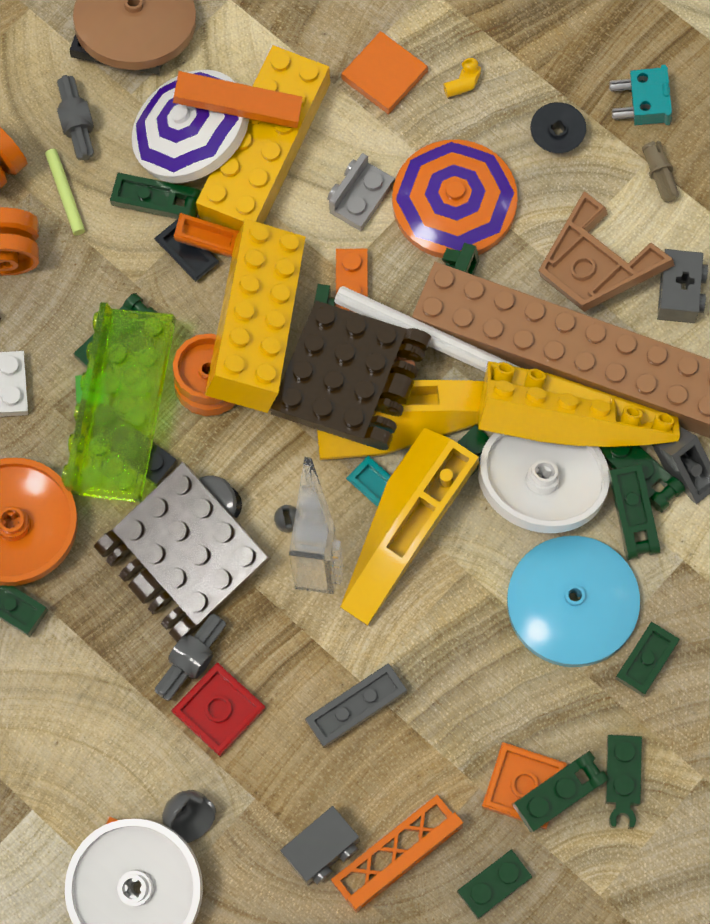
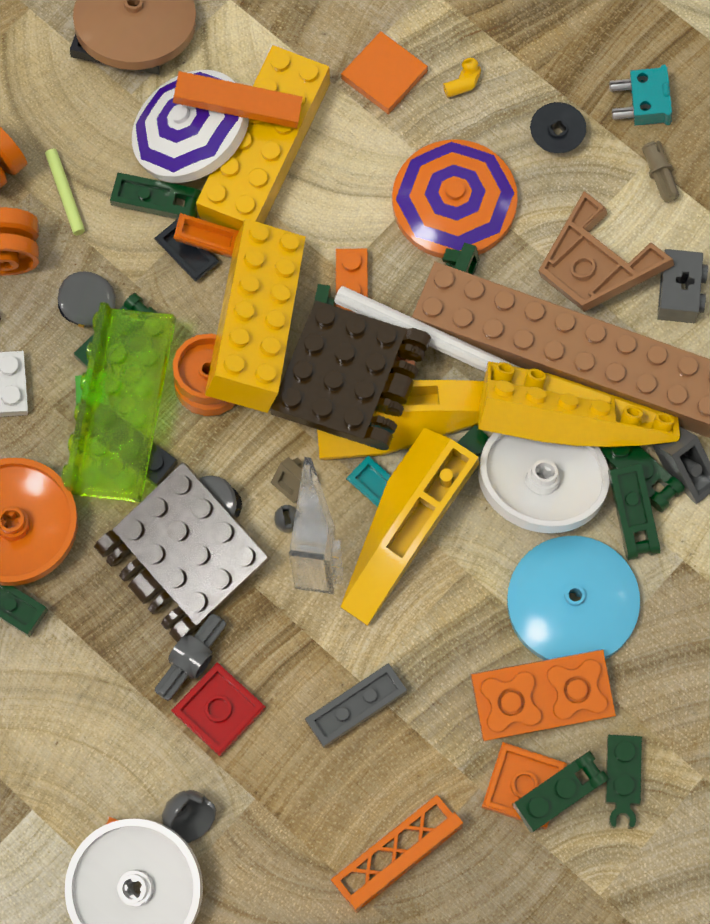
dark grey axle [57,75,94,161] -> none
dark grey brick [280,806,360,886] -> none
light grey bracket [327,153,395,231] -> none
dark green plate [457,849,532,920] -> none
dark green plate [615,621,680,697] -> none
none -> dark grey piece [58,271,116,328]
none -> dark tan tile [271,457,317,503]
none -> orange piece [470,649,616,741]

